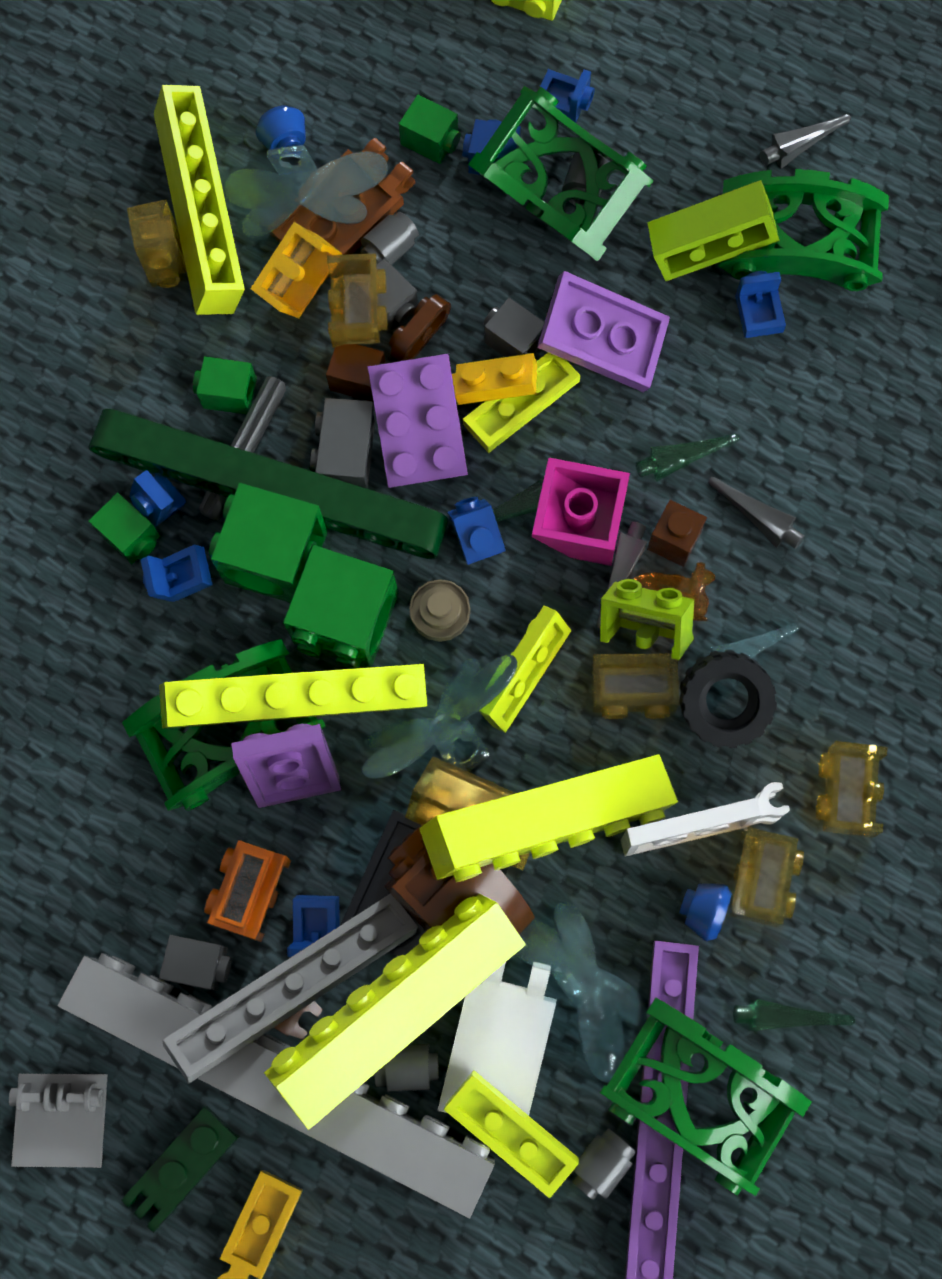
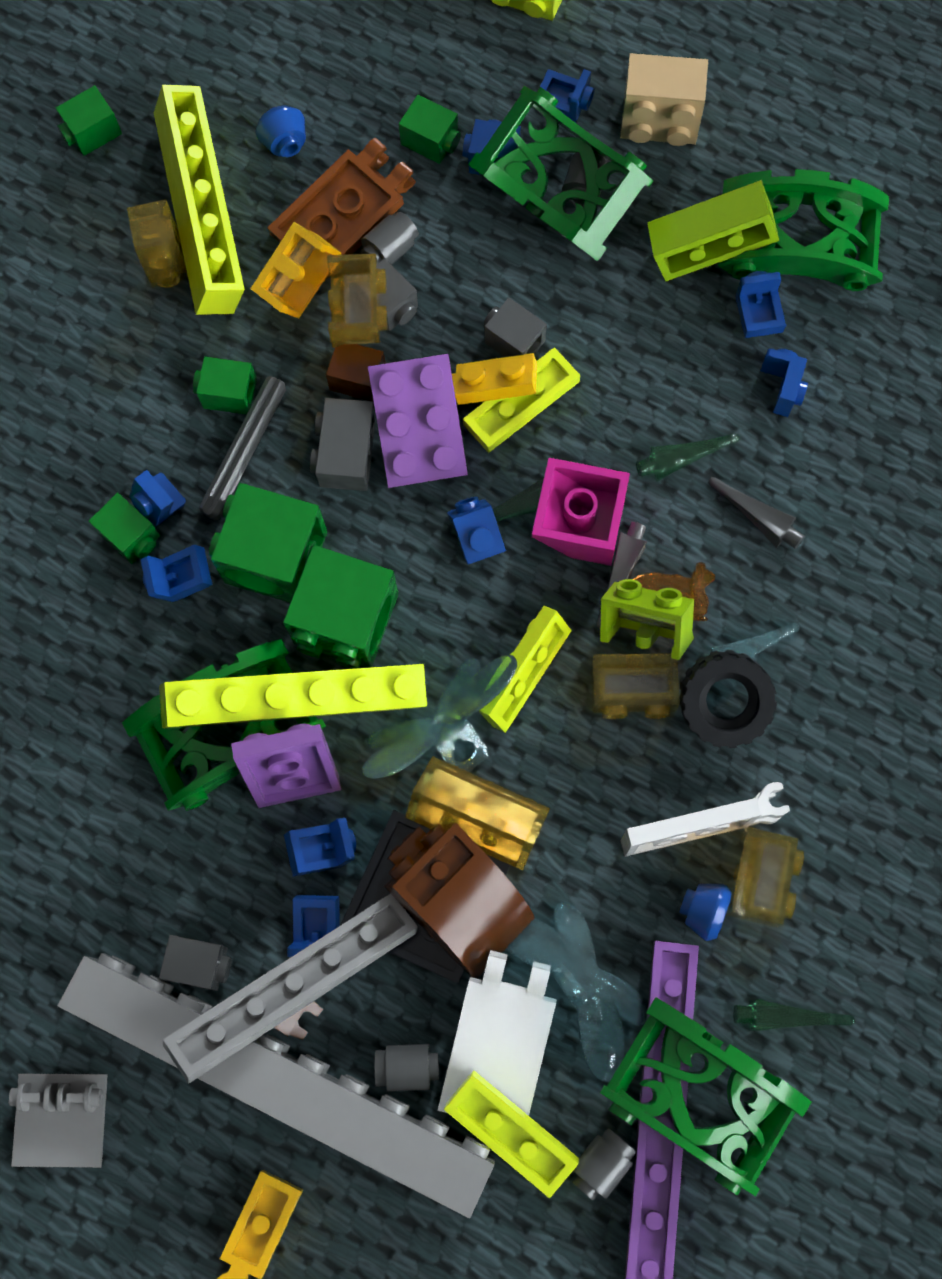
dark green beam [88,409,449,559] -> none
dark green hinge [121,1106,239,1233] -> none
orange window [204,840,291,943] -> none
clear light blue piece [224,145,388,238] -> none
neon yellow brick [264,894,526,1130] -> none
reddish brown plate [389,294,451,361] -> none
dark tan plate [409,579,471,642] -> none
neon yellow brick [419,754,678,882] -> none
medium lavender plate [537,271,670,392] -> none
reddish brown brick [647,500,707,567] -> none
dark grey piece [760,114,851,169] -> none
clear yellow window [816,741,887,838] -> none
none -> green brick [55,85,122,156]
none -> blue bracket [284,818,356,877]
none -> tan brick [620,53,708,146]
none -> blue bracket [760,349,808,417]

